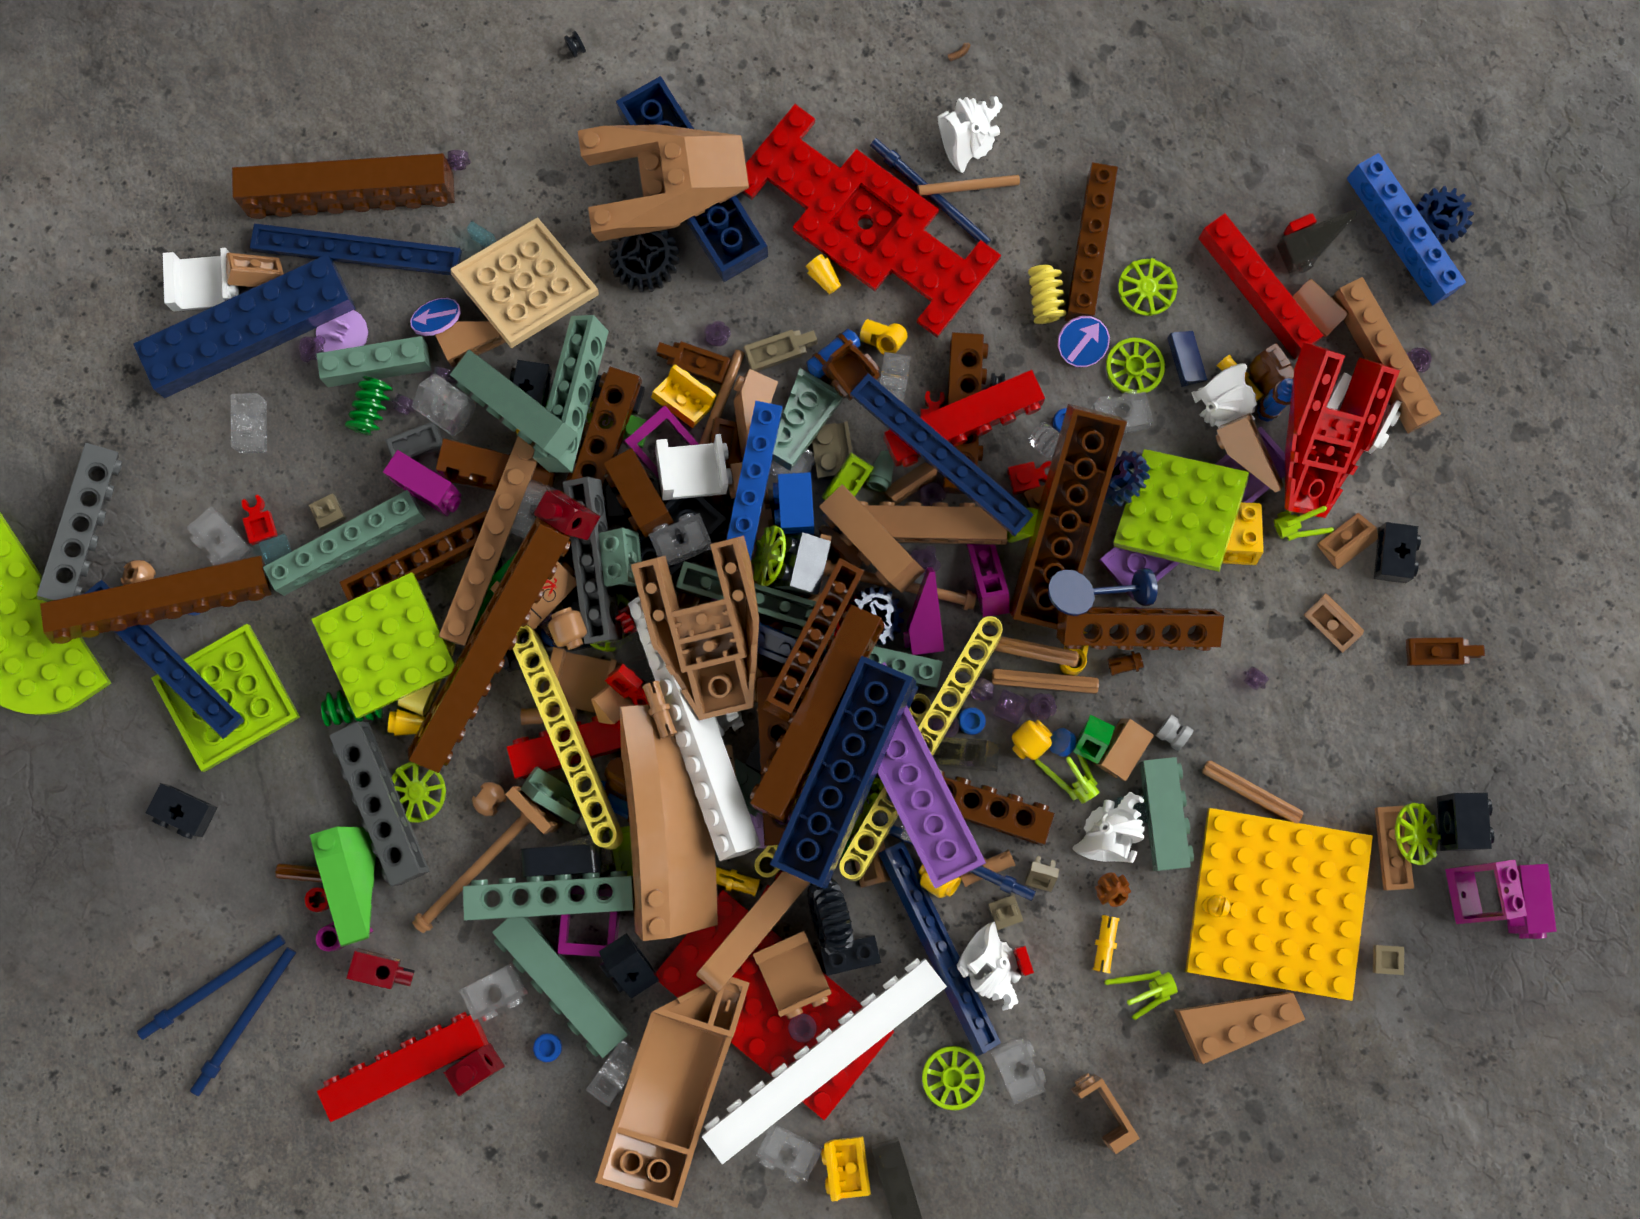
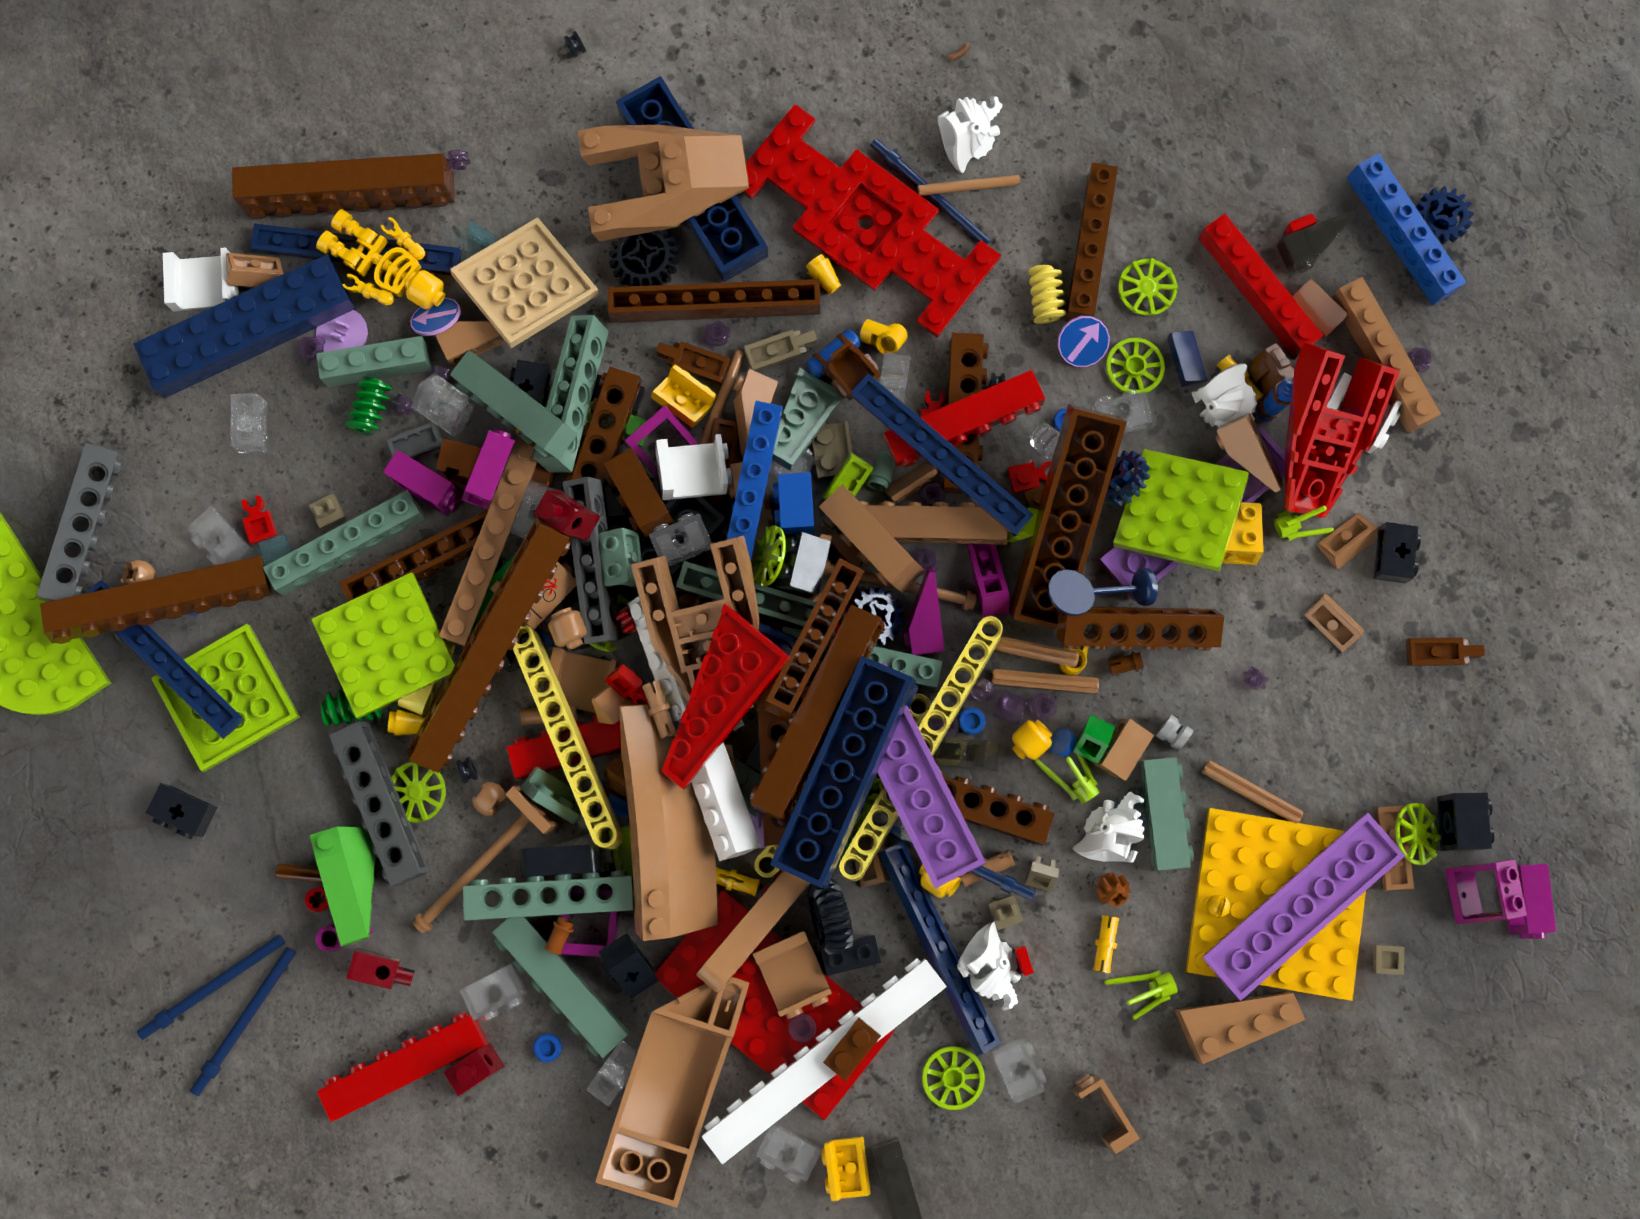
none -> yellow piece [316,209,445,310]
none -> black bush [456,756,478,784]
none -> magenta window [462,429,515,510]
none -> dark orange pin [545,917,574,955]
none -> reddish brown brick [608,279,820,323]
none -> red wing [662,603,791,789]
none -> reddish brown plate [823,1017,881,1081]
none -> medium lavender plate [1201,813,1406,1001]

